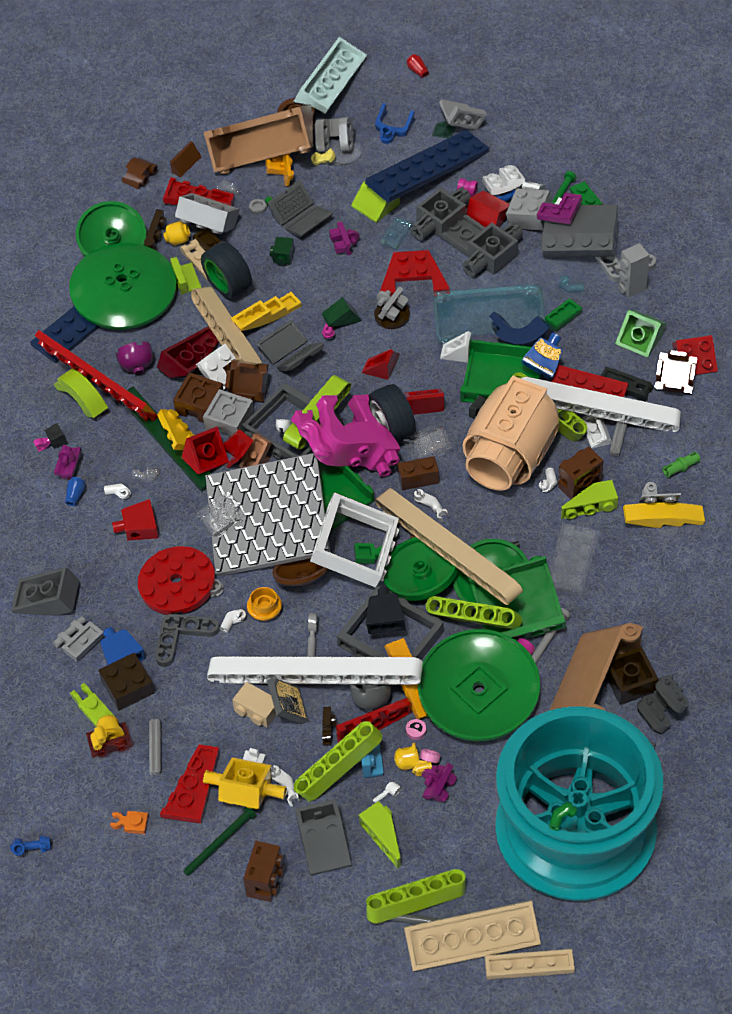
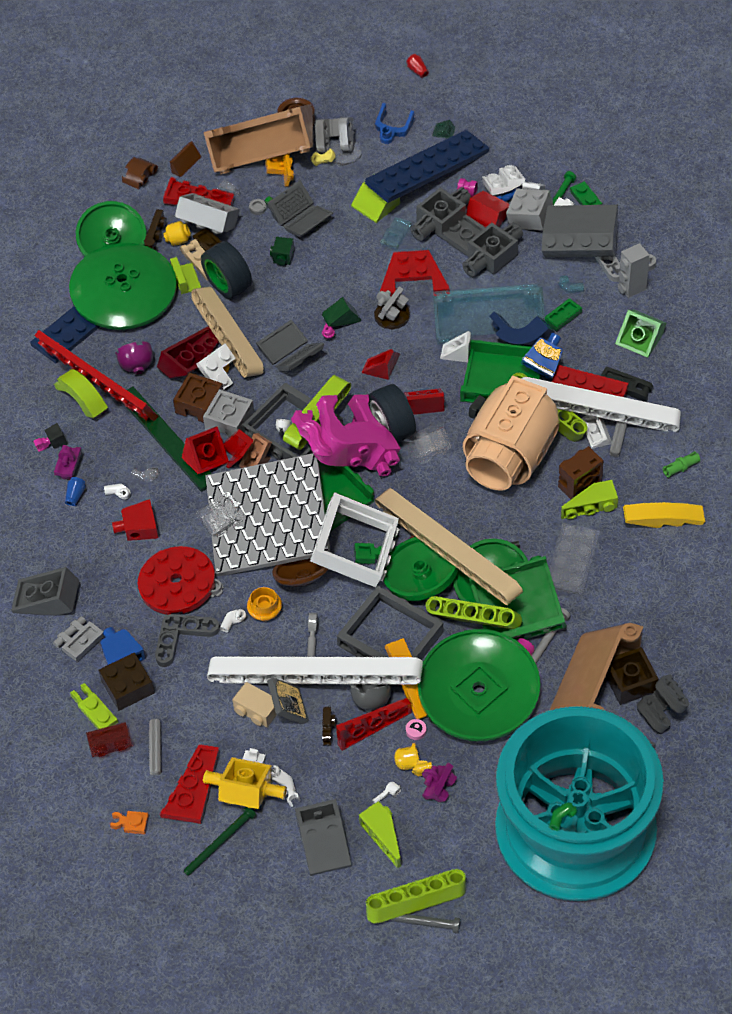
blue bar [10,835,50,856] -> none
yellow piece [90,715,124,750] -> none
yellow wing [157,409,194,450] -> none
reddish brown panel [225,360,269,401] -> none
yellow slope [231,292,302,331] -> none
reddish brown piece [243,841,285,902] -> none
light aqua arch [293,37,367,114] -> none
lime beam [294,721,382,801] -> none
magenta hips [329,221,360,256] -> none
dark azure bracket [361,743,384,778] -> none
black torso [366,587,406,634] -> none
reddish brown brick [397,456,439,491] -> none
tan plate [404,900,541,971] -> none
white arm [414,489,449,523] -> none
bright pink tile [419,749,441,763] -> none
light grey bracket [439,99,487,130] -> none
tan plate [485,949,575,980] -> none
magenta plate [536,193,582,224] -> none
white arm [539,468,557,492] -> none
light grey hinge [639,482,681,503] -> none
panel [655,350,697,395] -> none
red bracket [672,335,718,375] -> none

